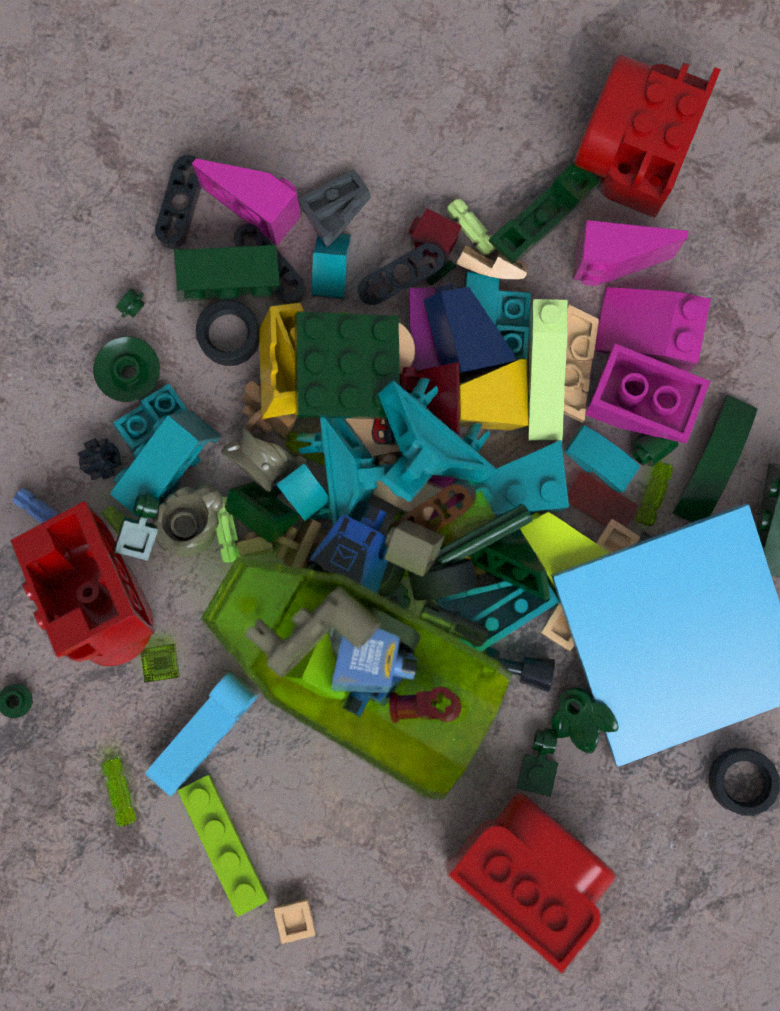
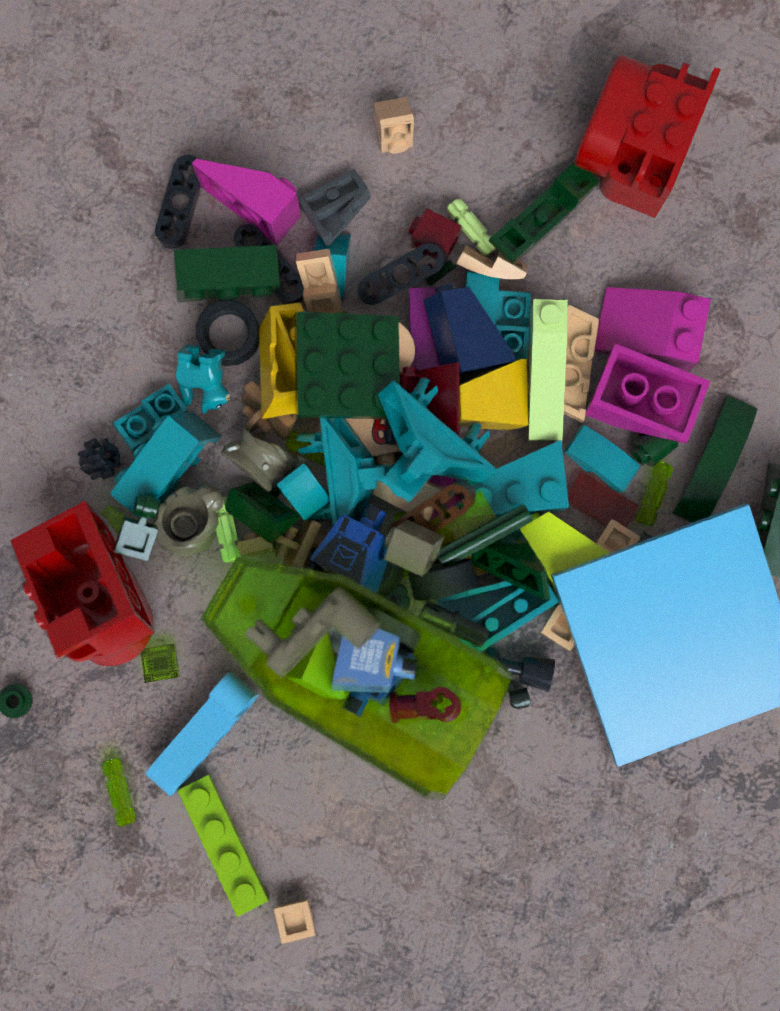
medium blue axle [13,488,58,523] -> none
dark green dish [93,336,160,402] -> none
dark green plate [115,288,146,318] -> none
red brick [444,793,616,974] -> none
dark green plate [516,728,558,797] -> none
dark green plate [551,687,619,754] -> none
dark pink slope [573,220,689,286] -> none
black tyre [709,748,780,816] -> none
none -> teal animal [175,344,230,413]
none -> light nougat slope [296,249,343,313]
none -> light nougat slope [374,97,414,154]
none -> pearl dark grey hand [498,671,531,709]

